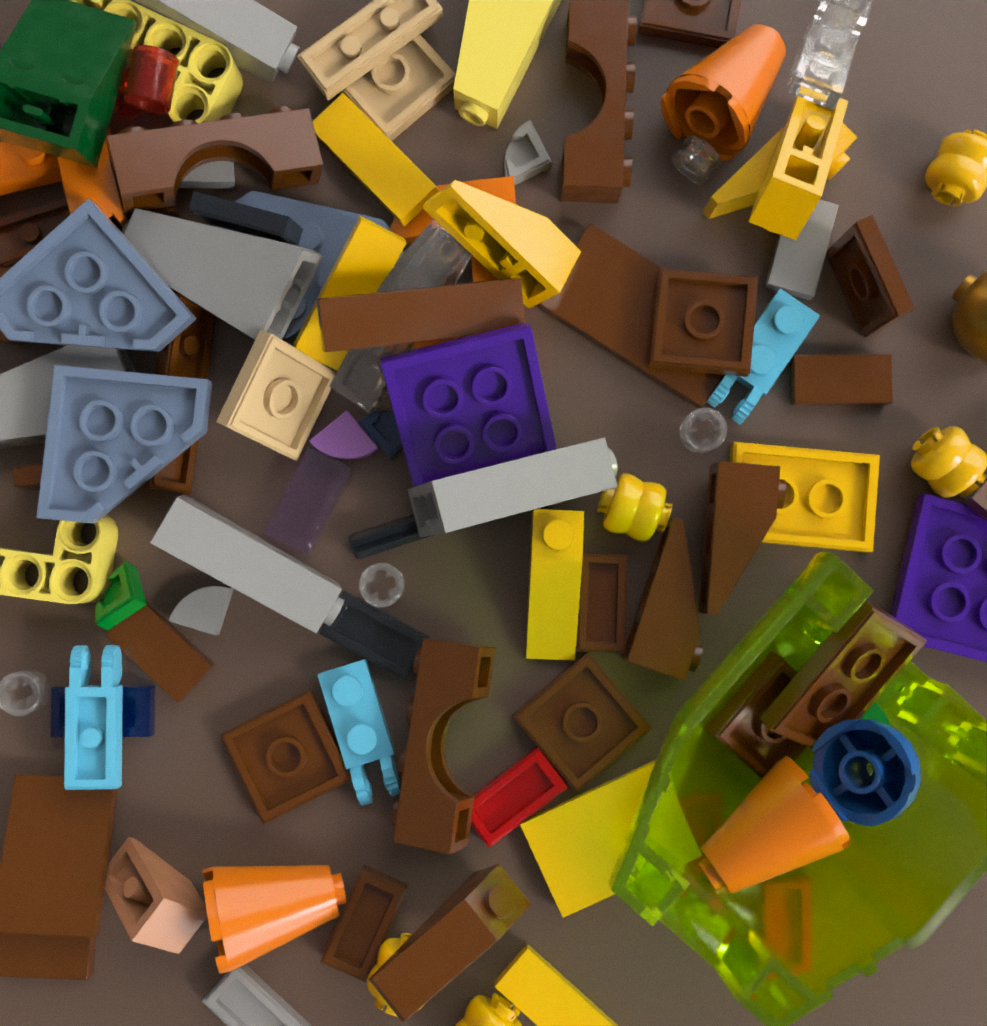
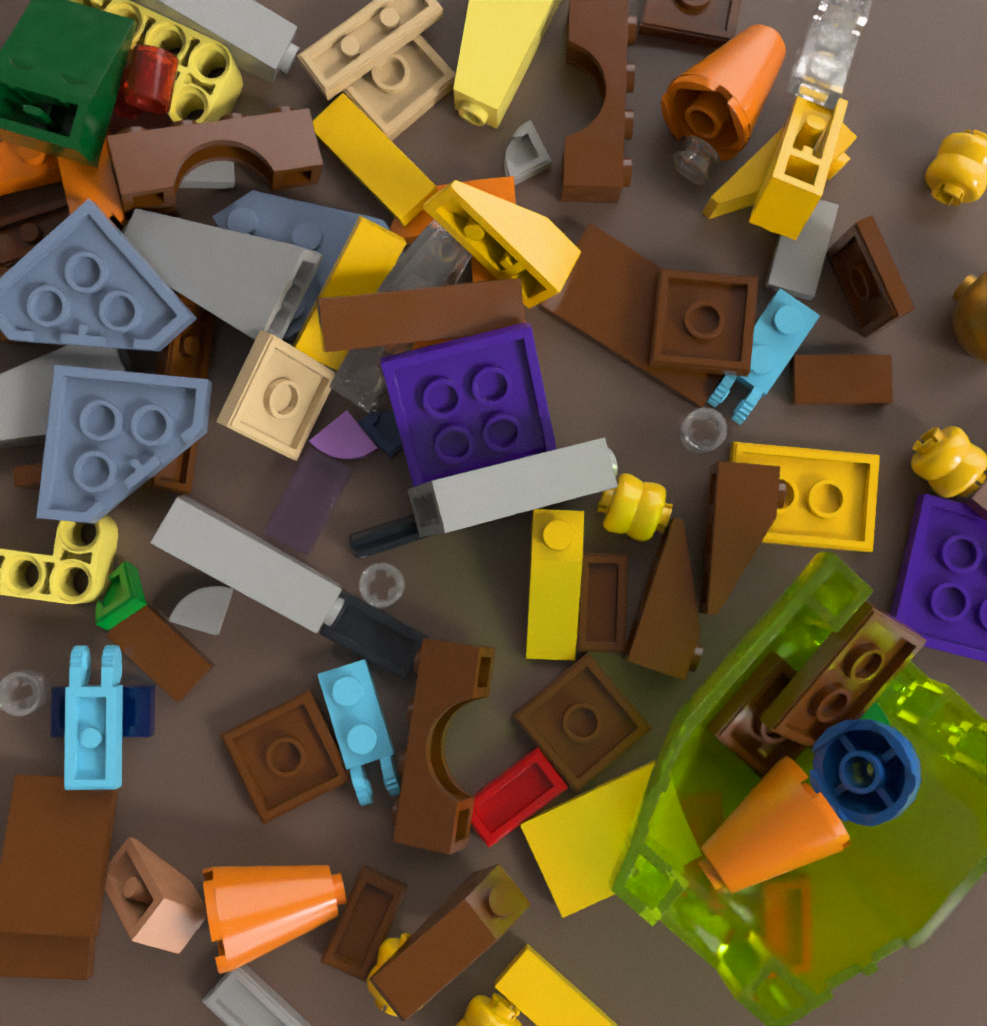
black tile [189,191,303,245] -> none

